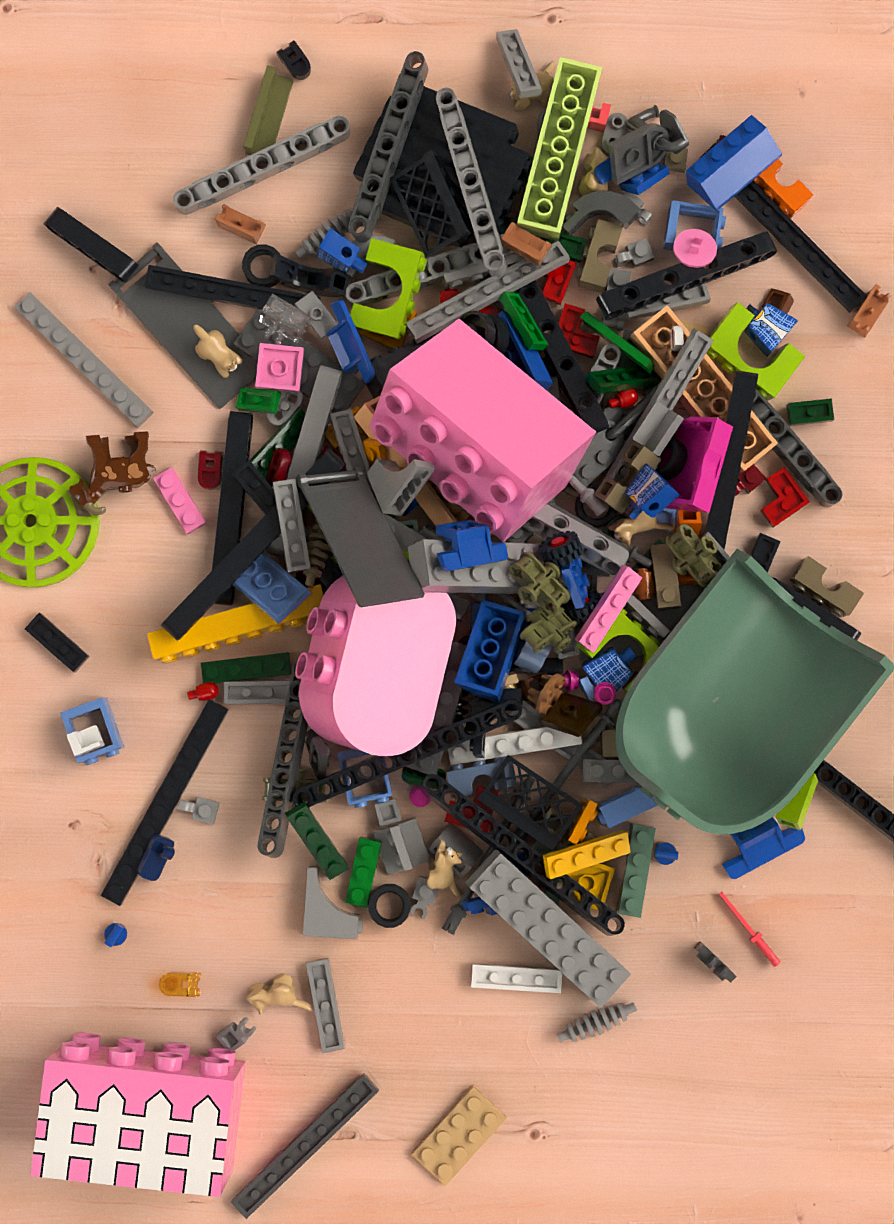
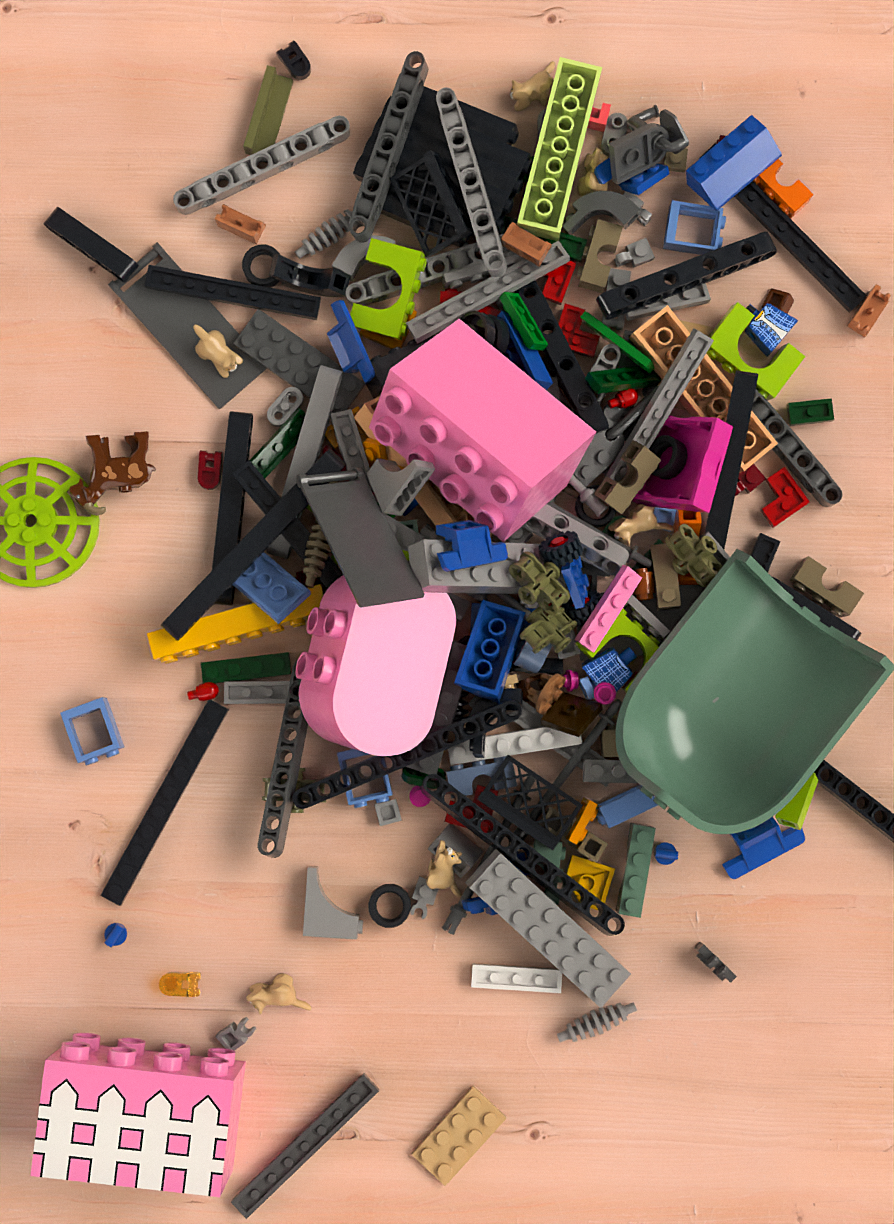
light grey plate [15,292,154,428] -> none
black plate [25,612,90,673] -> none
white panel [67,725,105,756] -> none
dark blue piece [137,834,175,881] -> none
bright pink plate [153,467,207,534] -> none
light grey plate [178,797,220,824] -> none
green plate [236,387,281,414] -> none
bright pink plate [255,343,304,393] -> none
clear brick [259,294,311,345] -> none
dark red plate [266,448,292,487] -> none
light grey plate [273,479,311,572] -> none
dark green plate [285,801,349,880] -> none
light grey plate [295,291,338,340] -> none
dark grey hinge [305,729,330,779] -> none
light grey plate [306,958,345,1053] -> none
blue torso [316,229,368,274] -> none
green plate [345,836,382,908] -> none
light grey bracket [374,818,430,875] -> none
light grey plate [496,29,542,98] -> none
yellow plate [543,830,631,879] -> none
blue torso [625,463,680,520] -> none
light grey panel [631,400,684,456] -> none
white tile [670,325,684,351] -> none
bright pink piece [673,229,717,268] -> none
coral sword [719,892,781,967] -> none

